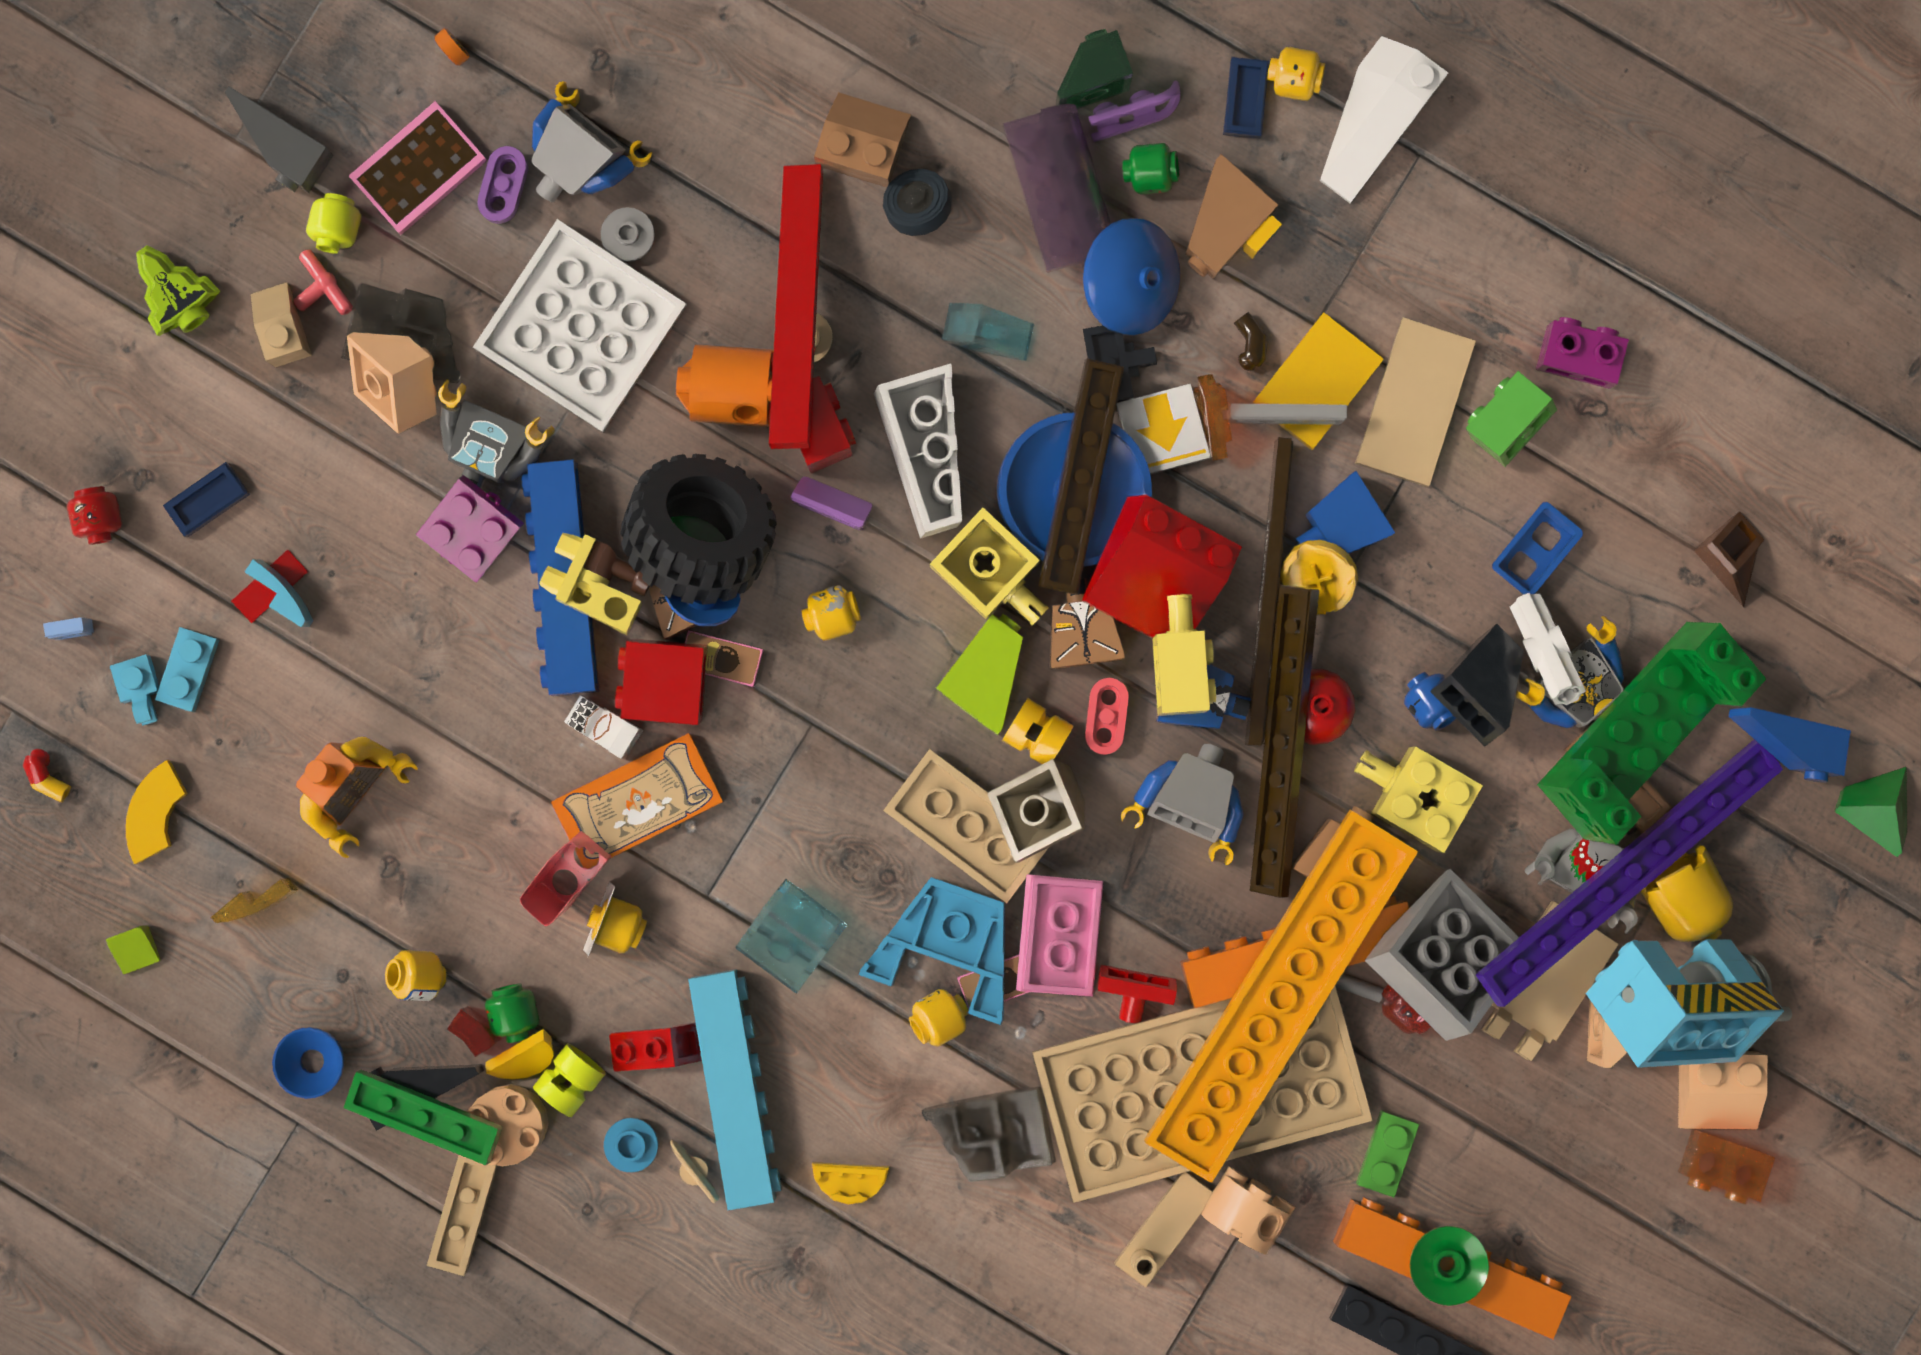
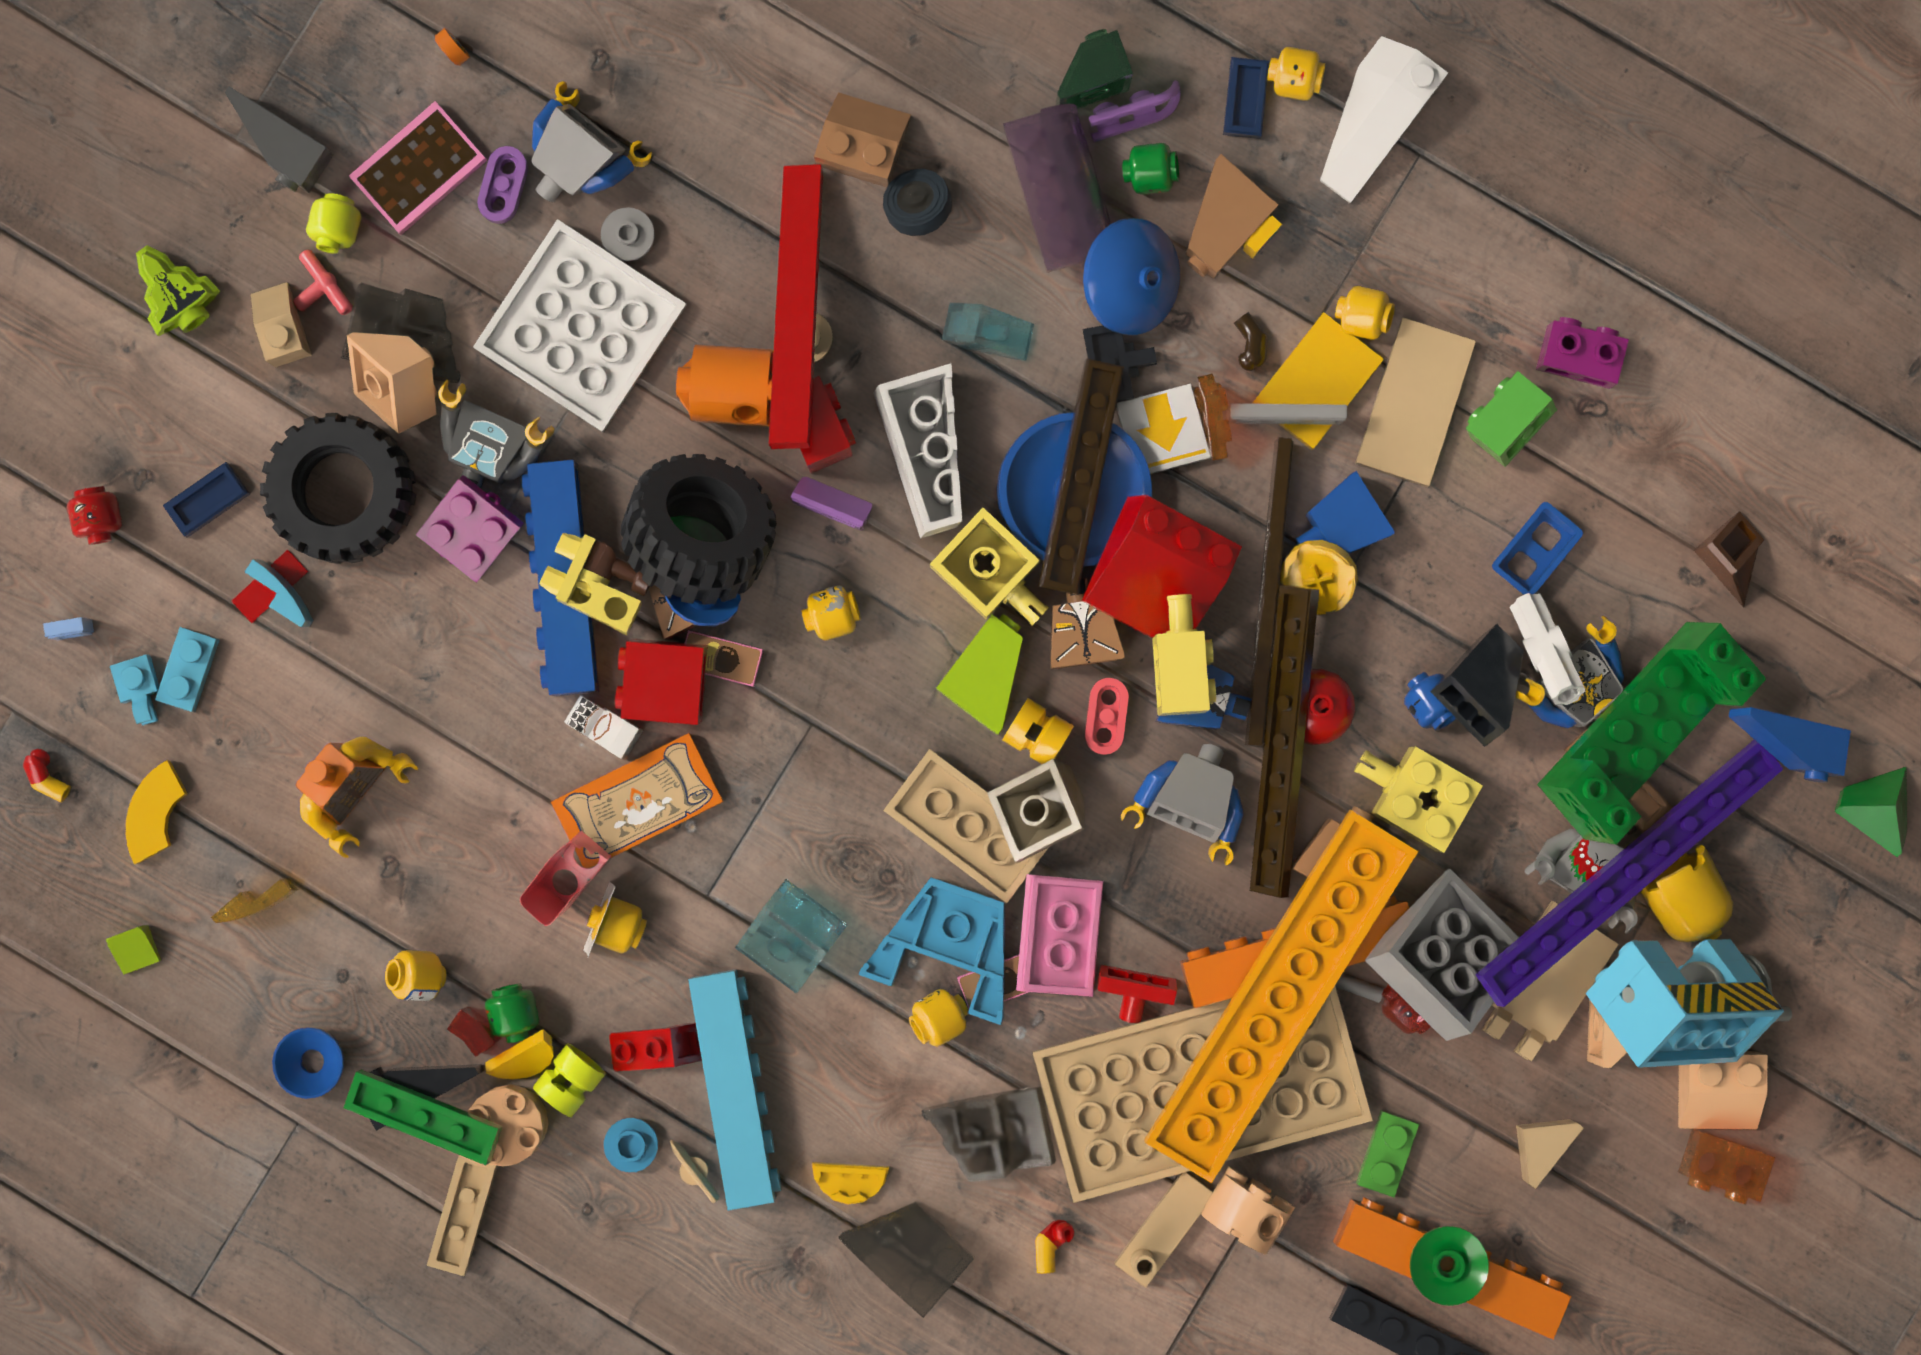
none -> black tyre [260,413,416,564]
none -> clear smoke slope [838,1201,974,1318]
none -> arm [1035,1219,1075,1274]
none -> yellow head [1335,286,1395,340]
none -> tan slope [1516,1119,1584,1189]

